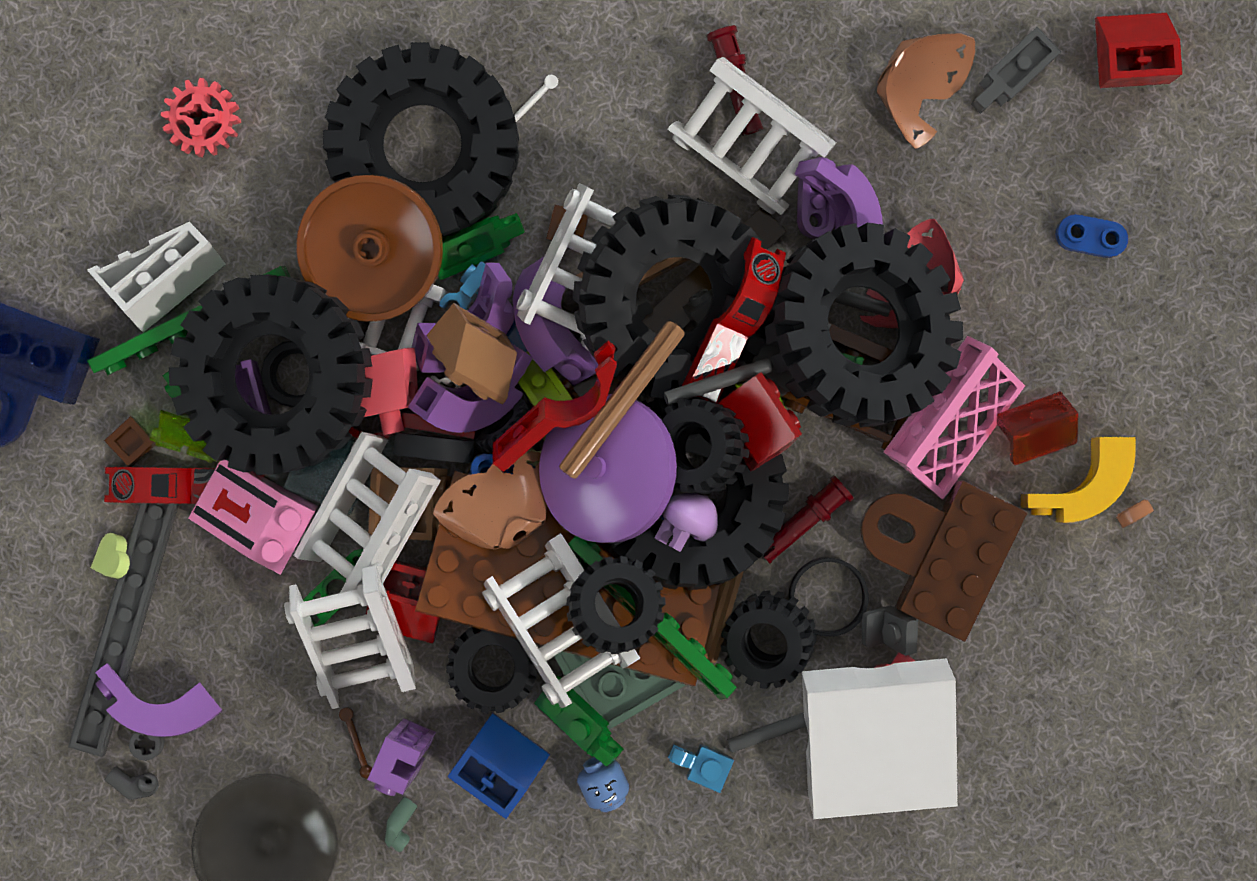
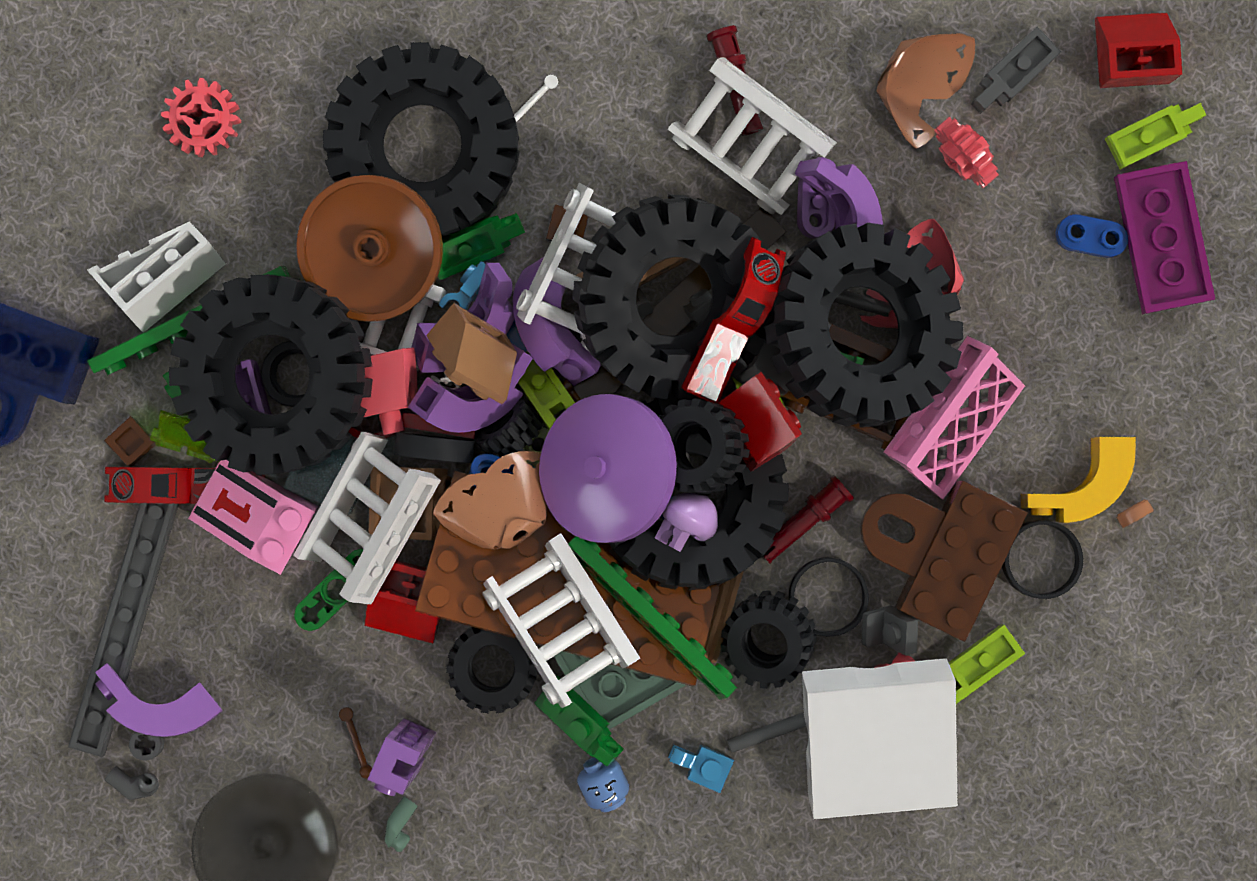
yellowish green tile [90,533,130,579] -> none
white fence [284,565,416,709] -> none
blue slope [447,713,550,819] -> none
red piece [493,340,617,472] -> none
medium nougat axle [559,321,685,479] -> none
black tyre [566,556,666,654] -> none
dark grey bar [663,358,772,406] -> none
clear red panel [997,391,1078,465] -> none
none -> coral gear [934,117,999,188]
none -> lime plate [948,624,1025,704]
none -> black tyre [1002,520,1083,599]
none -> lime hinge [1105,103,1207,170]
none -> magenta plate [1114,161,1216,315]

